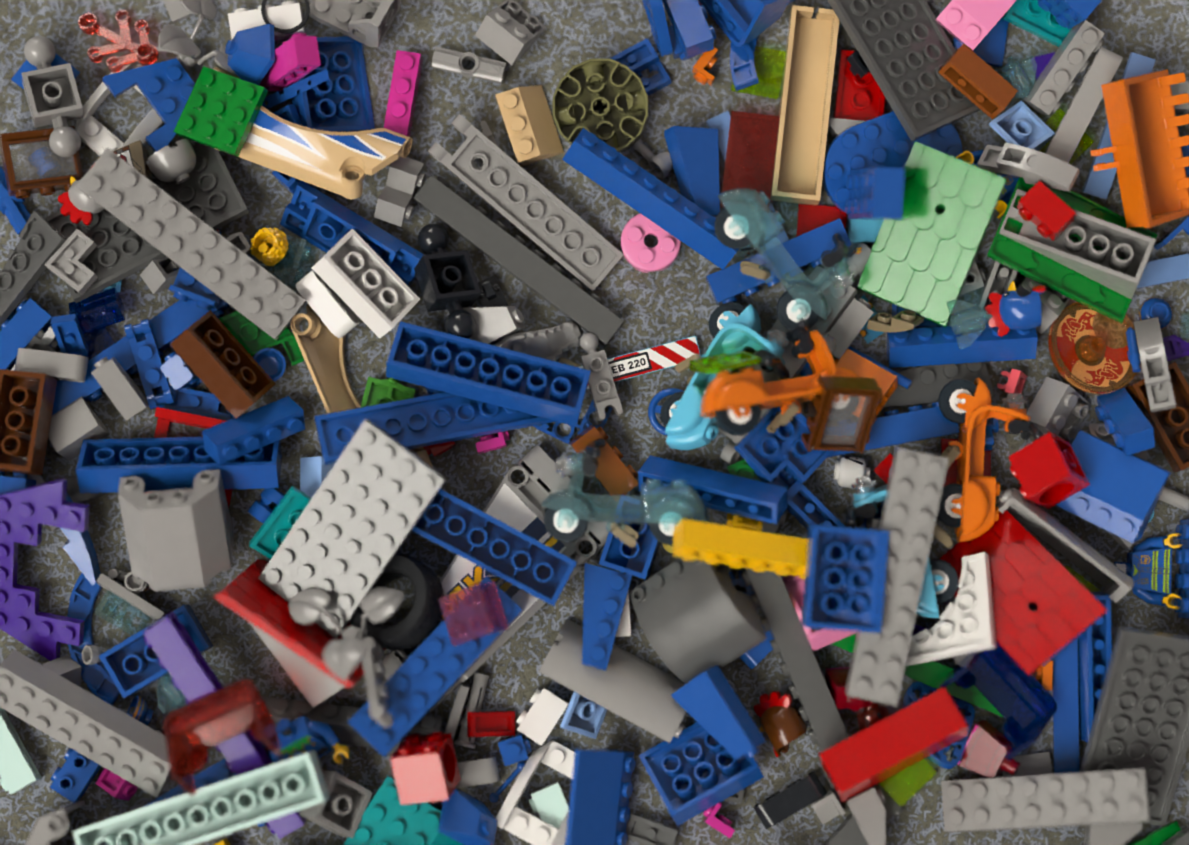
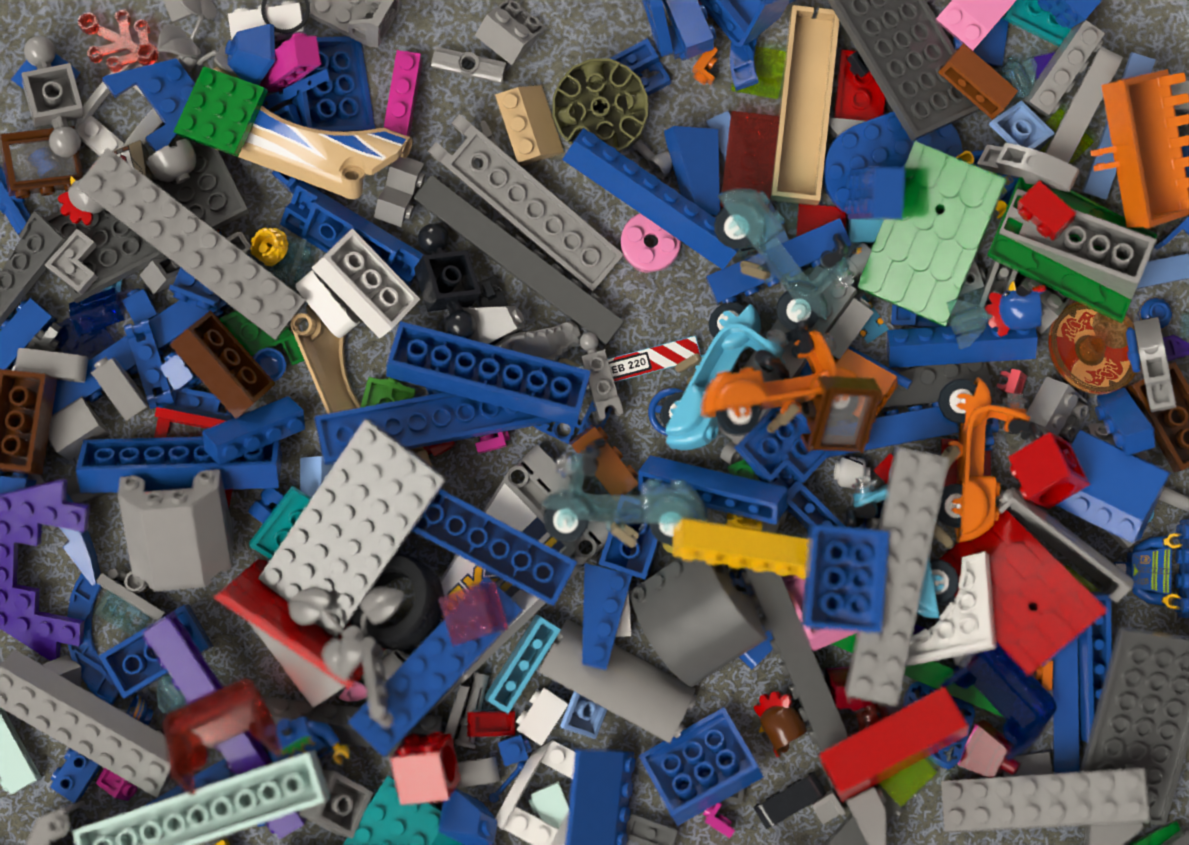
blue plate [51,314,89,356] -> none
light grey hinge [82,645,103,665] -> none
blue slope [671,665,766,760] -> none
clear neon green slope [689,351,761,374] -> none
dark tan slope [867,310,924,333] -> none
none -> blue brick [122,288,159,325]
none -> bright pink tile [339,681,367,702]
none -> medium azure brick [484,614,561,714]

